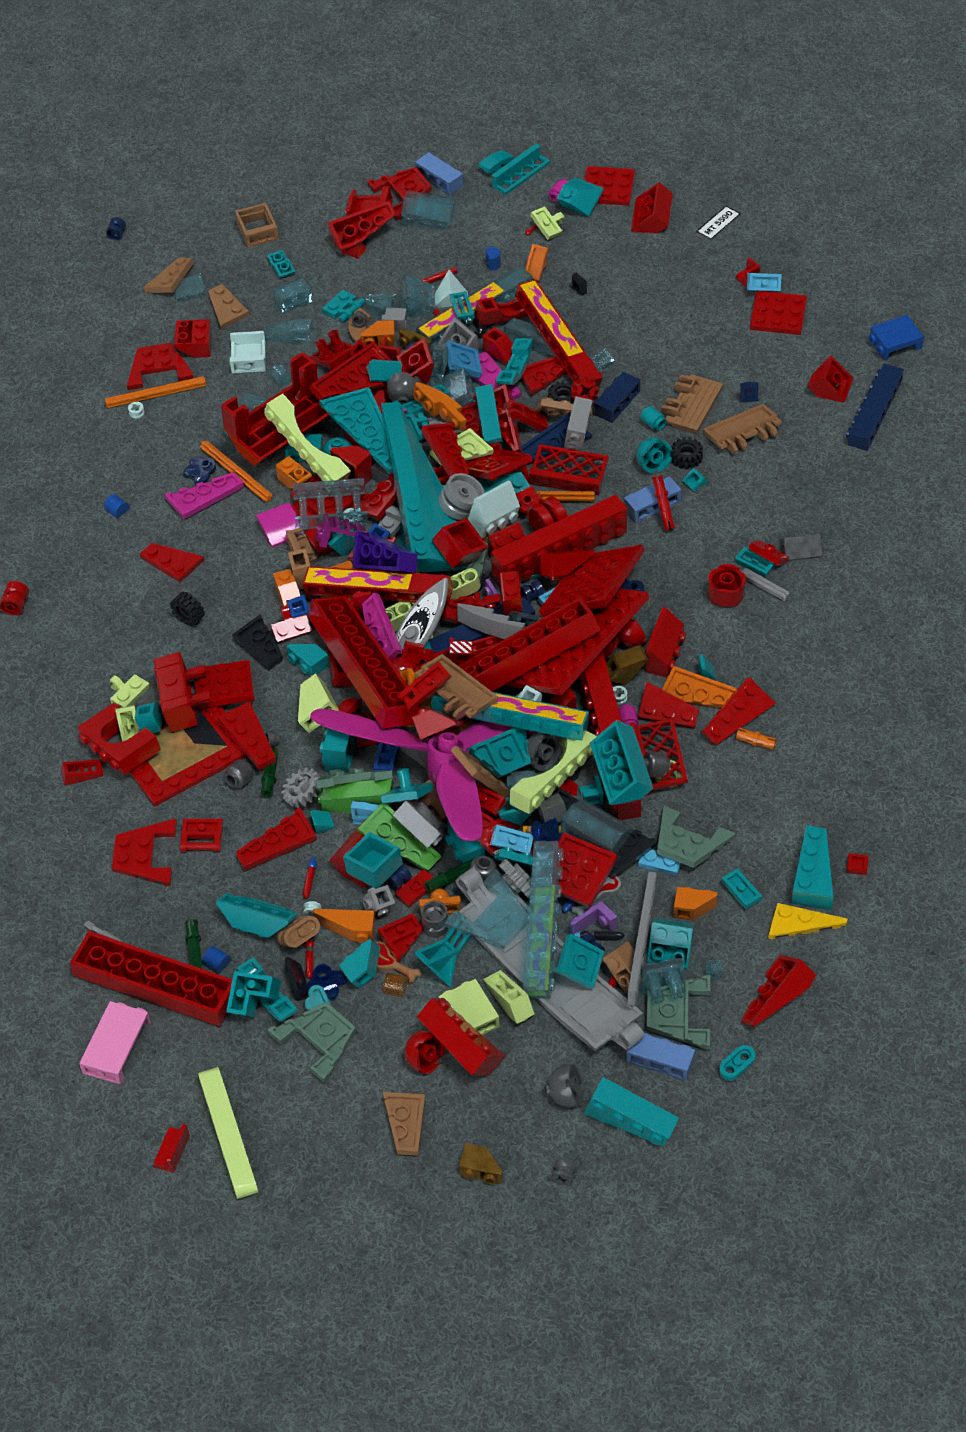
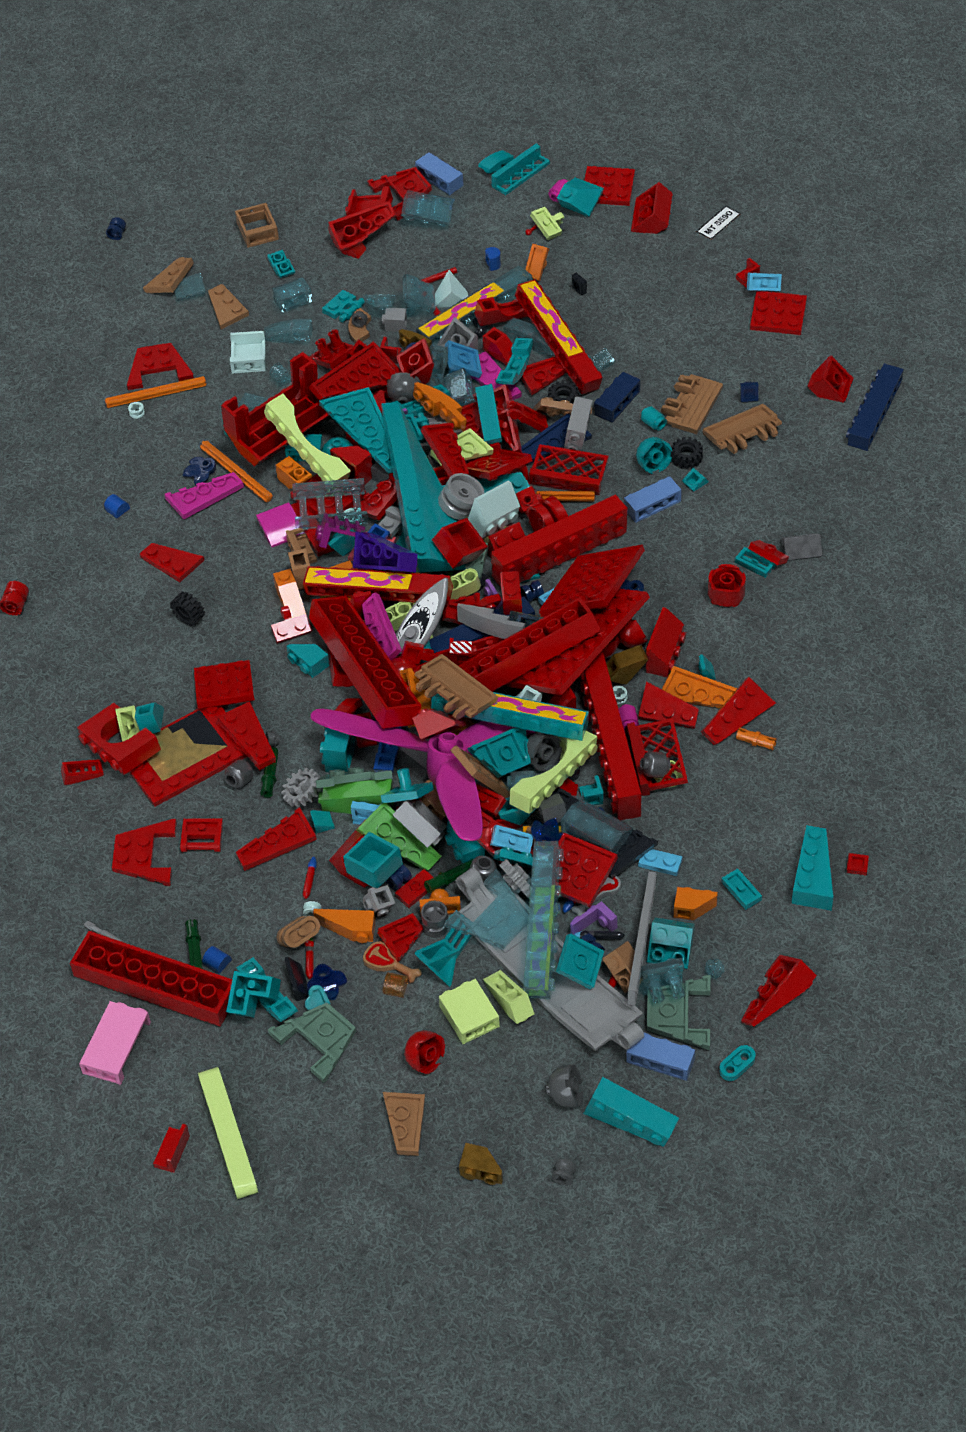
yellowish green plate [110,674,150,708] -> none
red piece [154,652,212,732] -> none
red slope [174,319,212,358] -> none
teal wedge [216,893,298,938] -> none
black wing [232,614,283,670] -> none
blue brick [286,595,310,618] -> none
yellowish green slope [298,673,339,733] -> none
teal slope [339,939,380,988] -> none
orange slope [360,320,395,347] -> none
teal slope [366,360,402,382] -> none
red plate [398,661,452,712] -> none
red wedge [416,998,506,1076] -> none
teal tile [450,291,474,321] -> none
red slope [541,549,595,580] -> none
red gear [571,377,599,403] -> none
teal slope [590,720,654,805] -> none
red pin [652,475,675,531] -> none
sand green wing [657,806,735,868] -> none
light grey axle [742,568,790,601] -> none
yellow wing [768,903,848,939] -> none
blue panel [869,315,924,360] -> none

